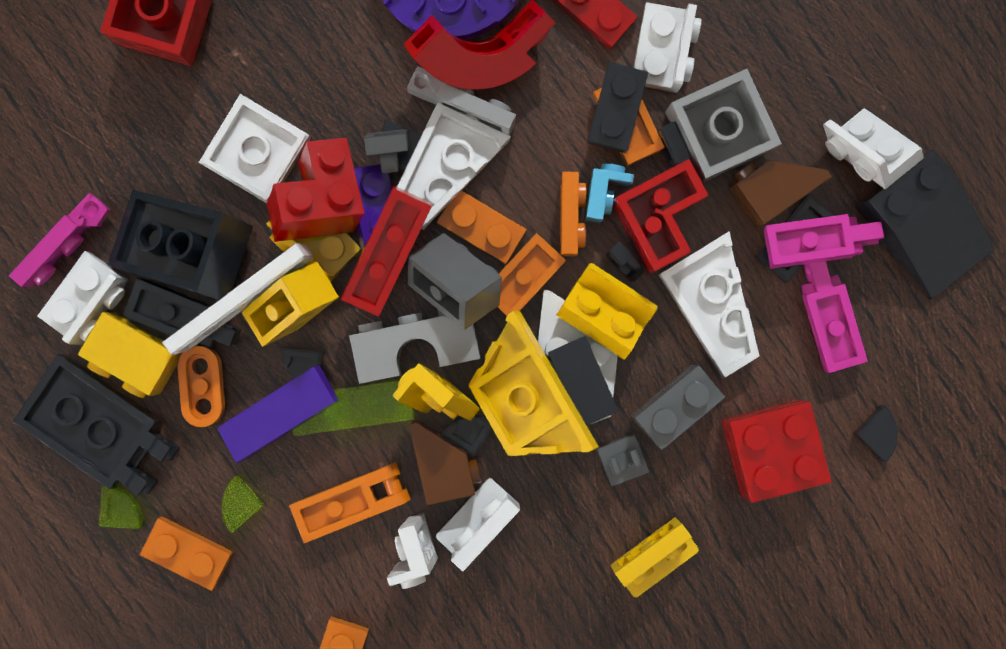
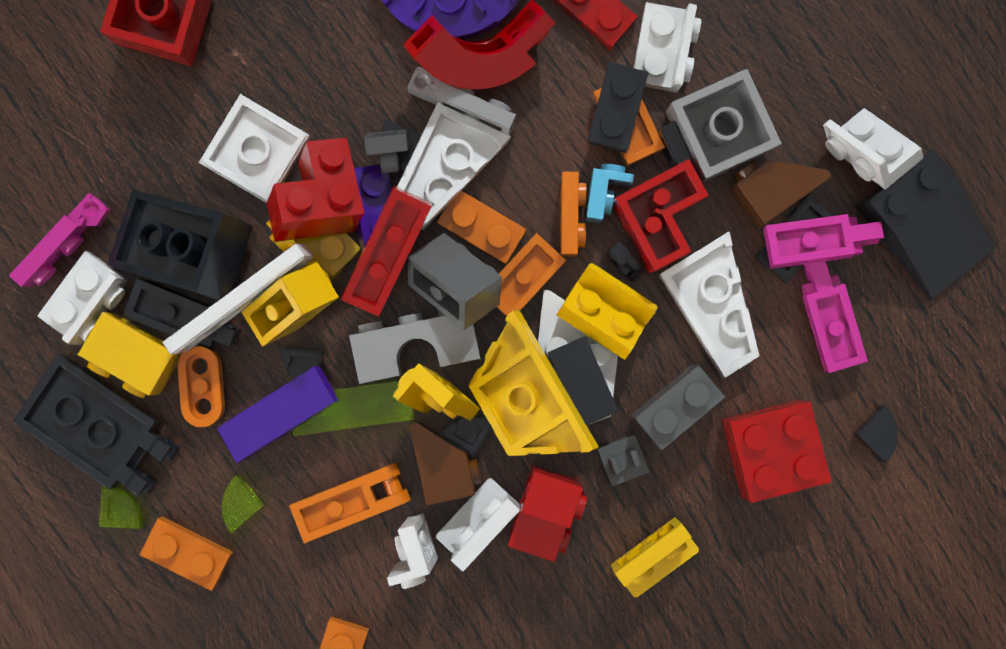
none -> red brick [507,464,587,562]

